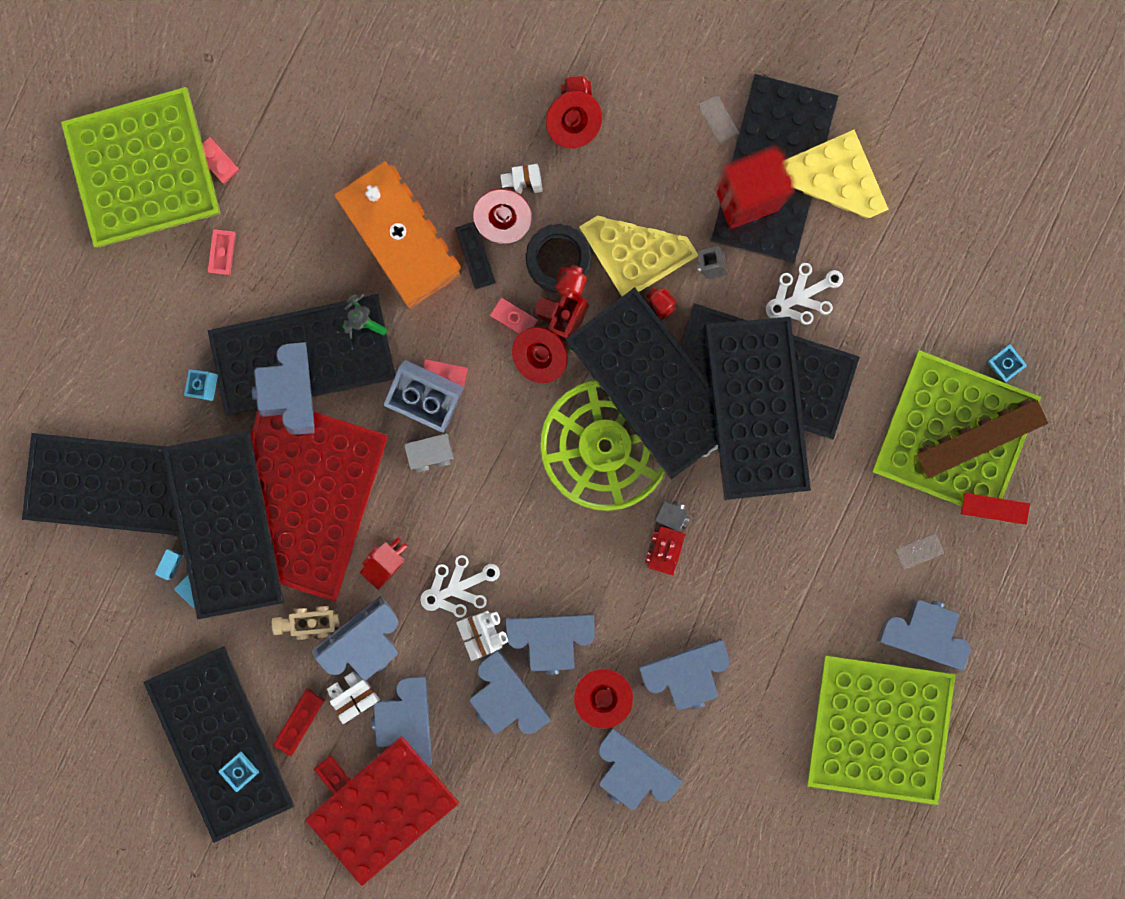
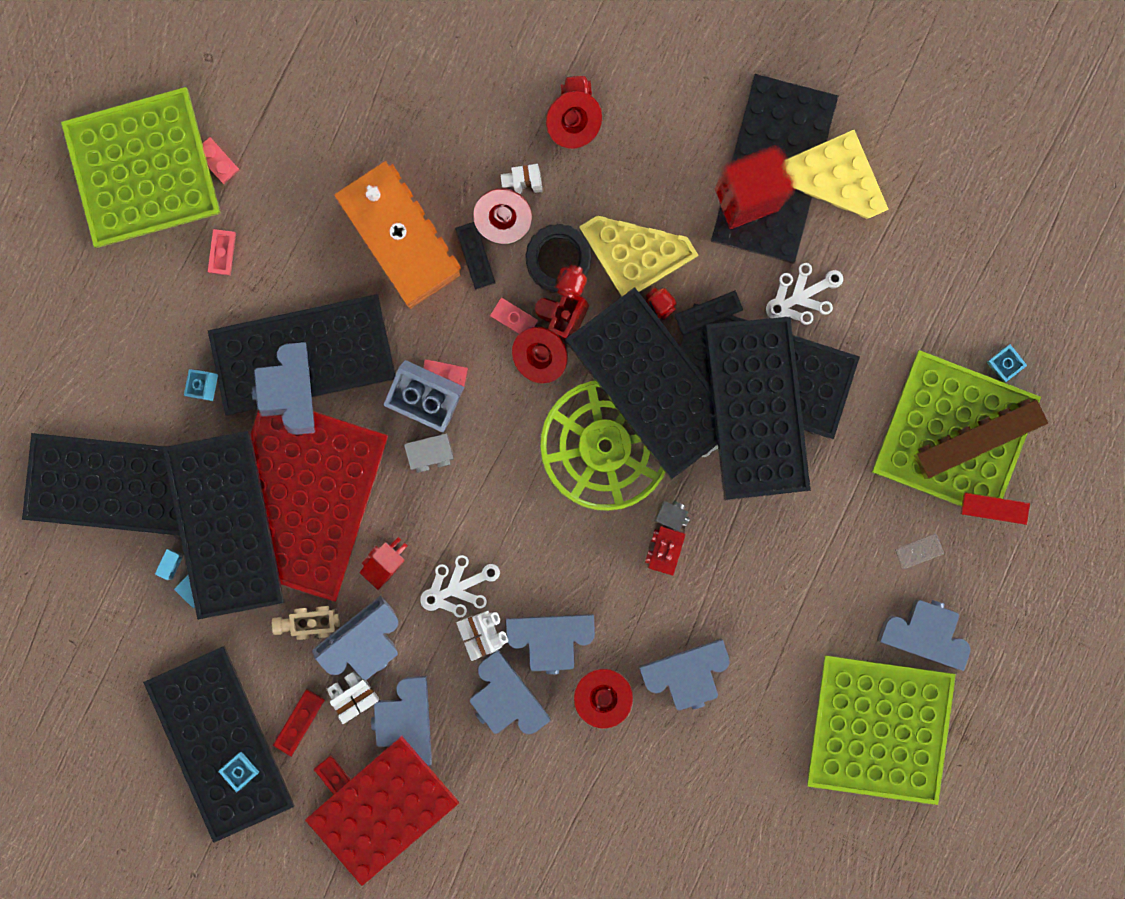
dark grey plant [343,294,387,339] -> none
sand blue brick [599,727,683,810] -> none
flat silver brick [697,246,728,280] -> none
clear plate [698,94,738,144] -> none
none -> black tile [674,290,743,335]

